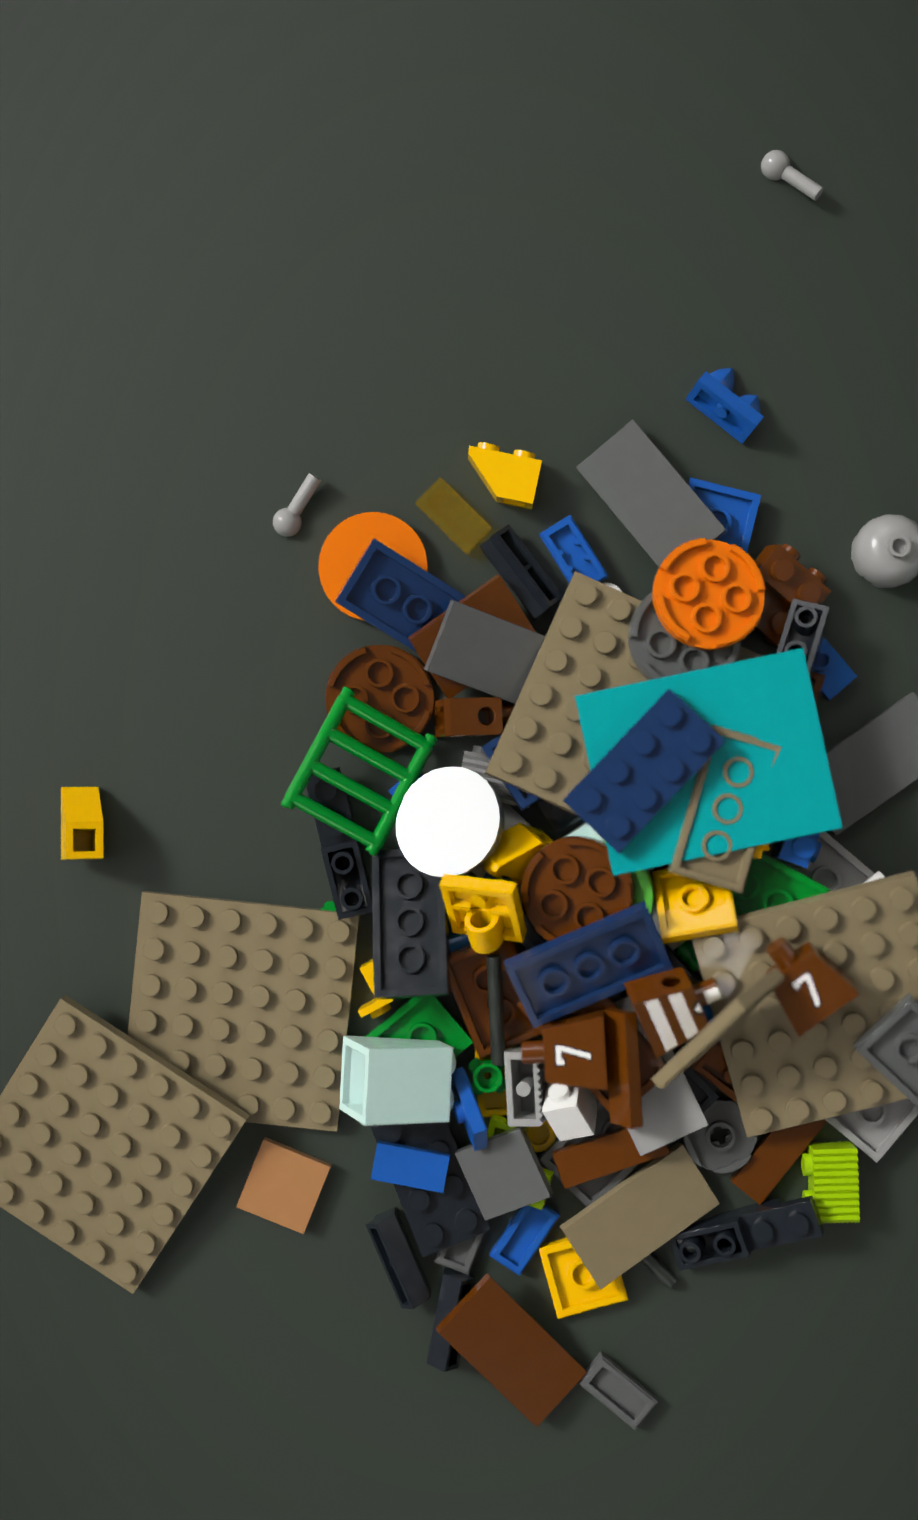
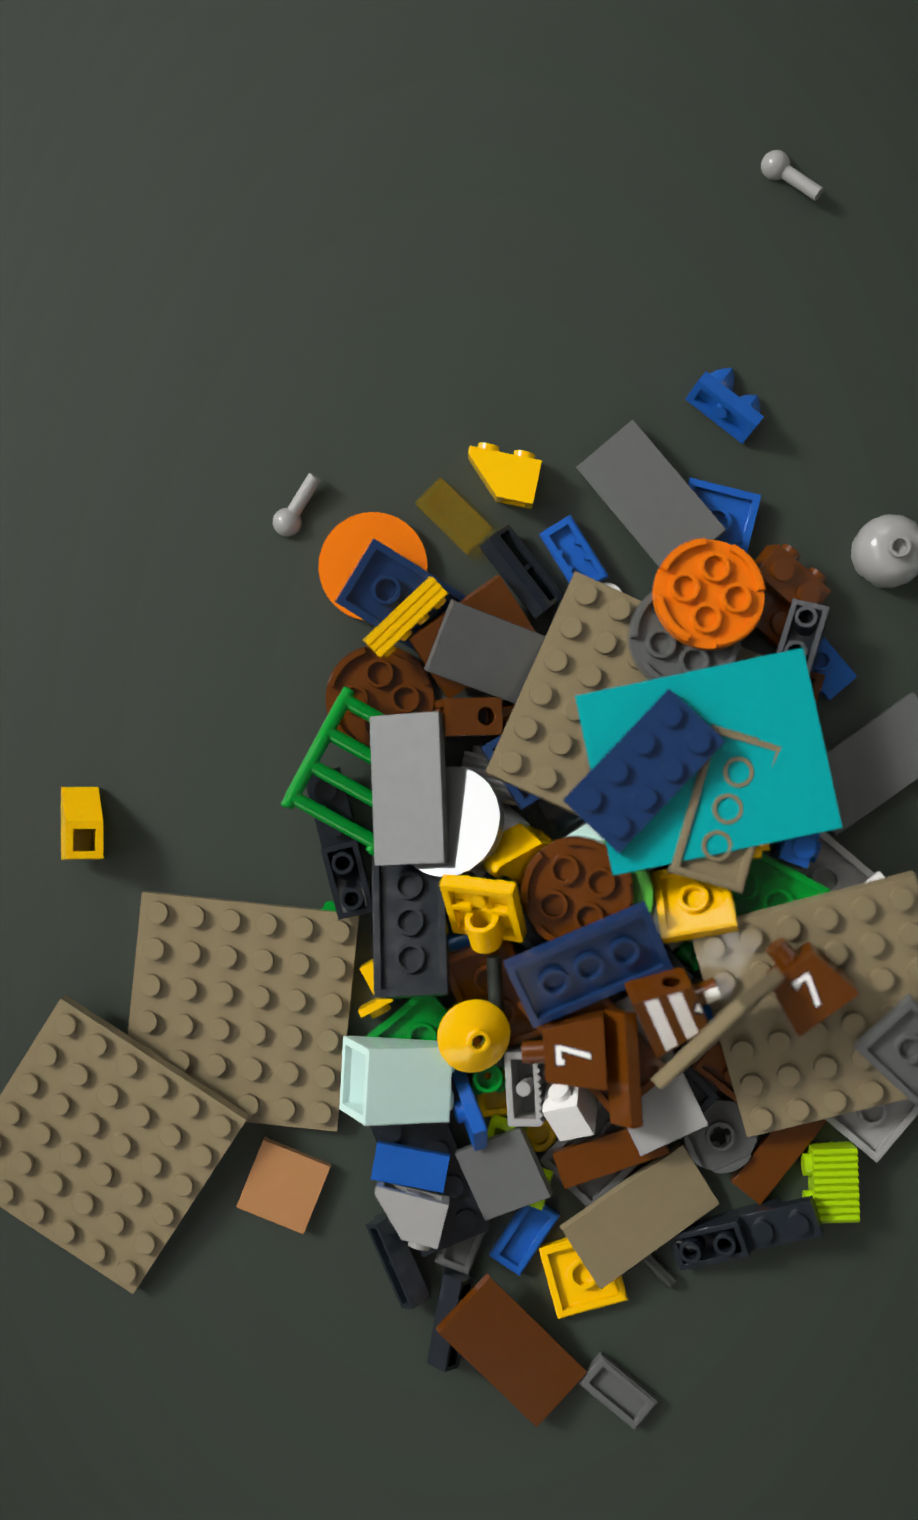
none -> yellow piece [363,576,448,658]
none -> tile [369,711,449,866]
none -> light grey slope [374,1181,450,1251]
none -> yellow dish [437,999,510,1073]

